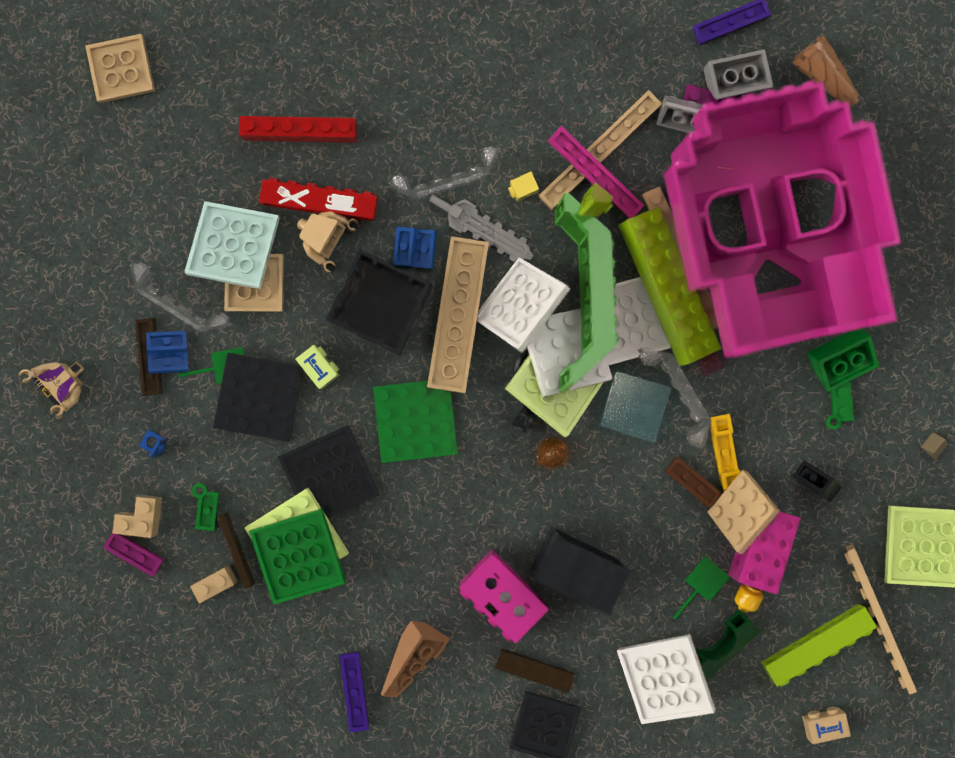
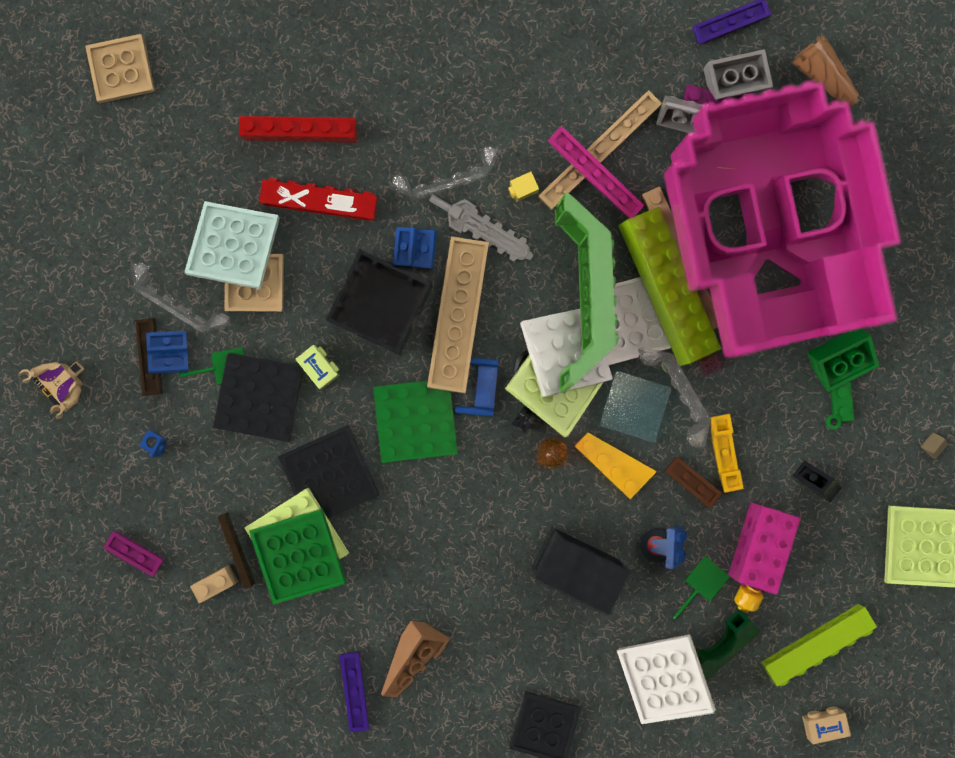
tan brick [112,495,162,538] -> none
green hinge [192,483,220,531] -> none
tan torso [297,211,358,272] -> none
dark pink piece [459,549,549,643] -> none
white plate [477,258,570,352] -> none
dark brown tile [495,649,574,693] -> none
lime slope [578,182,613,217] -> none
tan plate [708,470,780,554] -> none
tan plate [844,544,917,695] -> none
none -> blue plate [455,357,498,416]
none -> yellow wing [575,432,657,499]
none -> blue plate [640,525,687,569]

